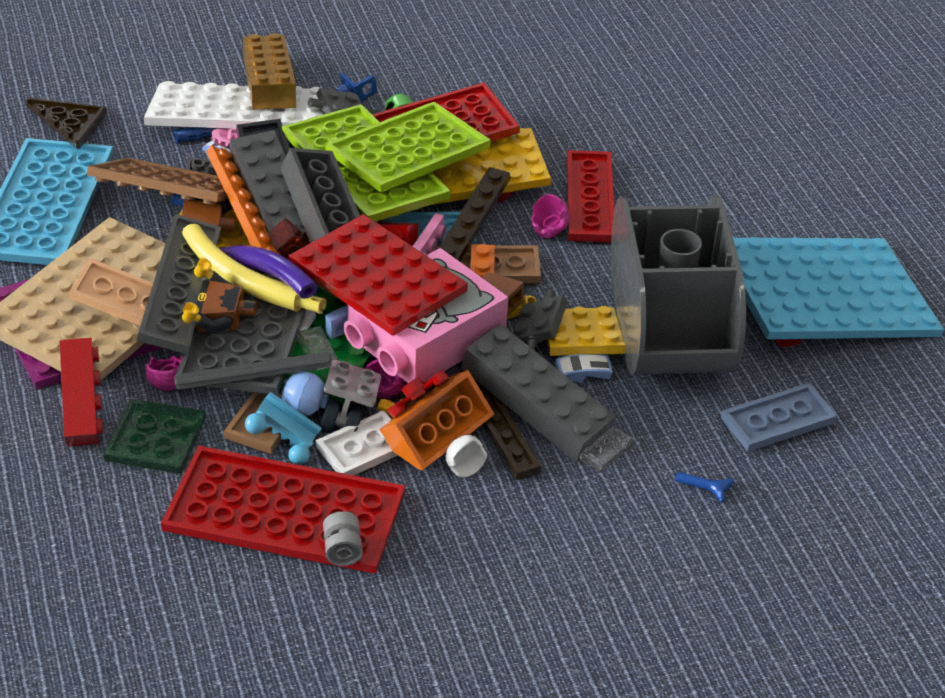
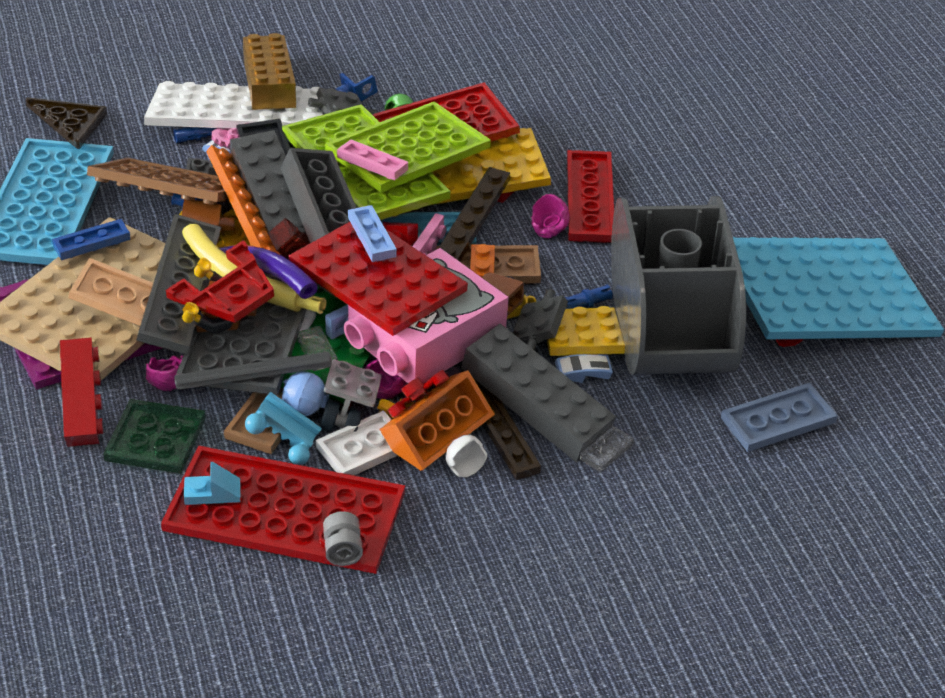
blue piece [675,472,734,503] -> none
none -> blue plate [52,219,131,260]
none -> red wing [165,240,275,323]
none -> medium azure slope [184,462,240,505]
none -> bright pink plate [337,140,408,180]
none -> light blue plate [348,205,397,262]
none -> blue pin [565,284,613,309]

